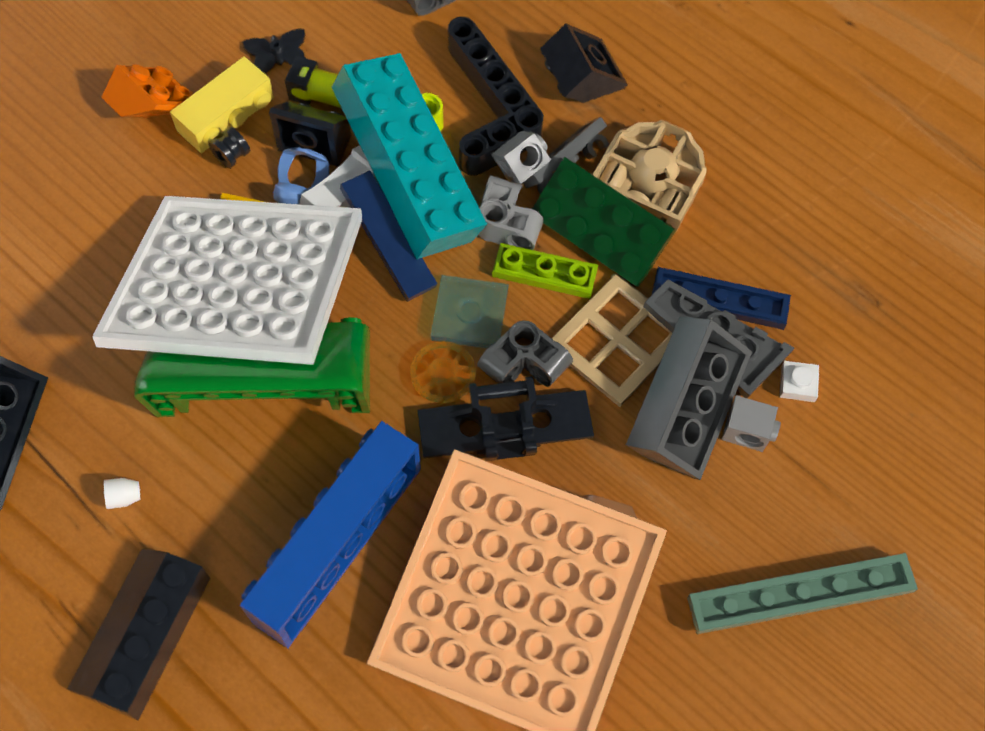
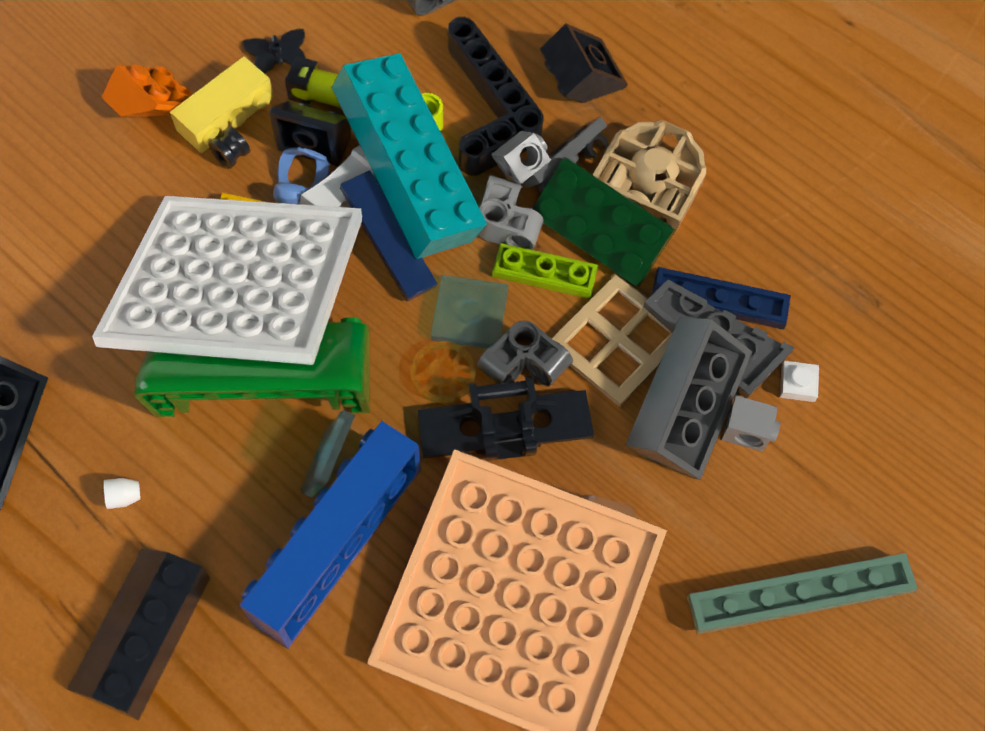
none -> clear light blue tile [300,410,355,498]

